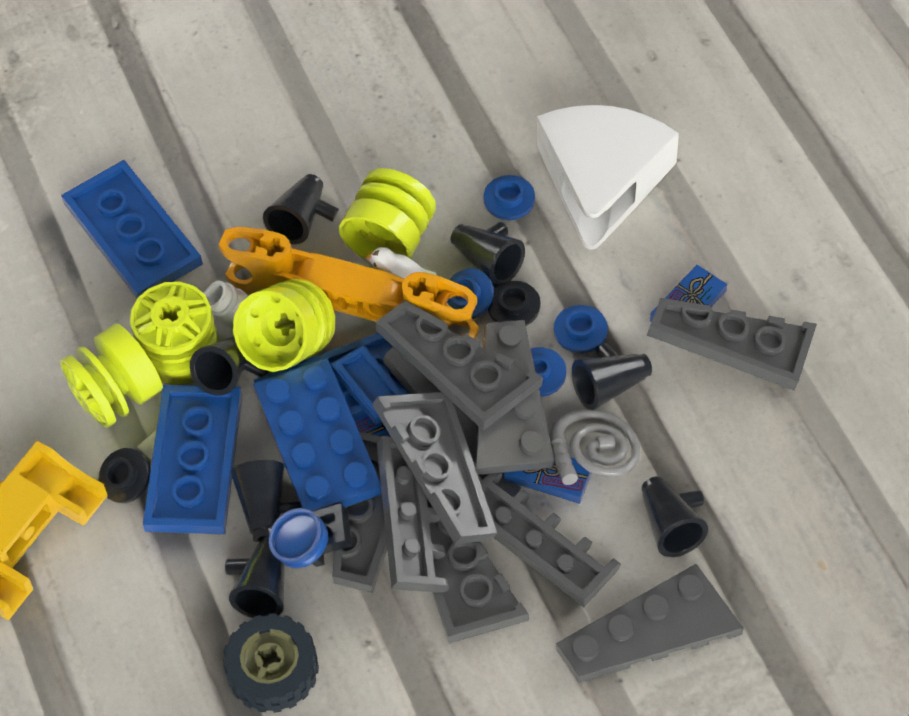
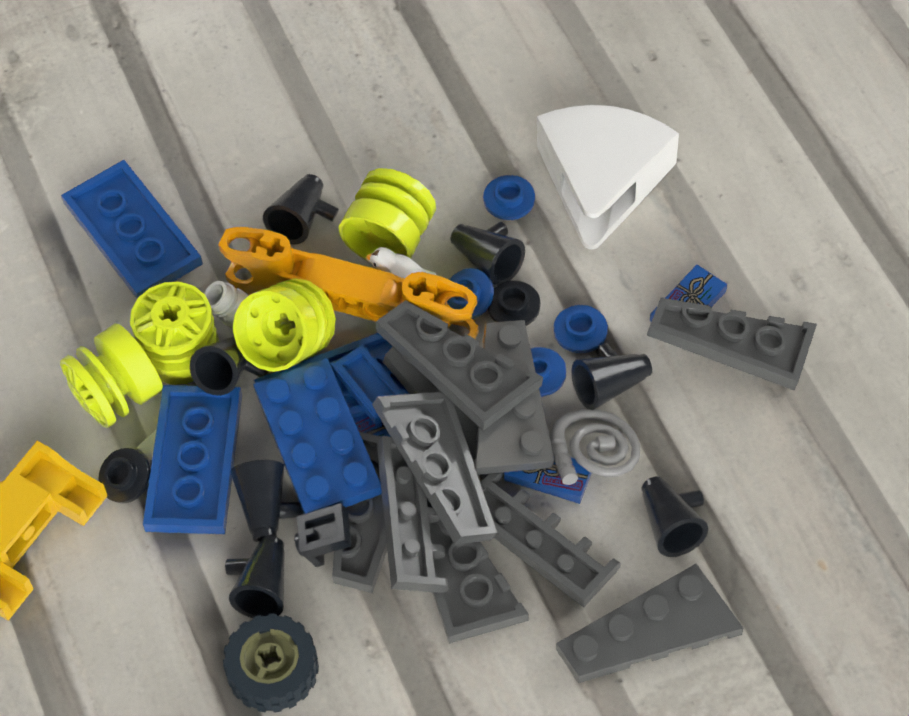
blue piece [269,508,328,568] -> none

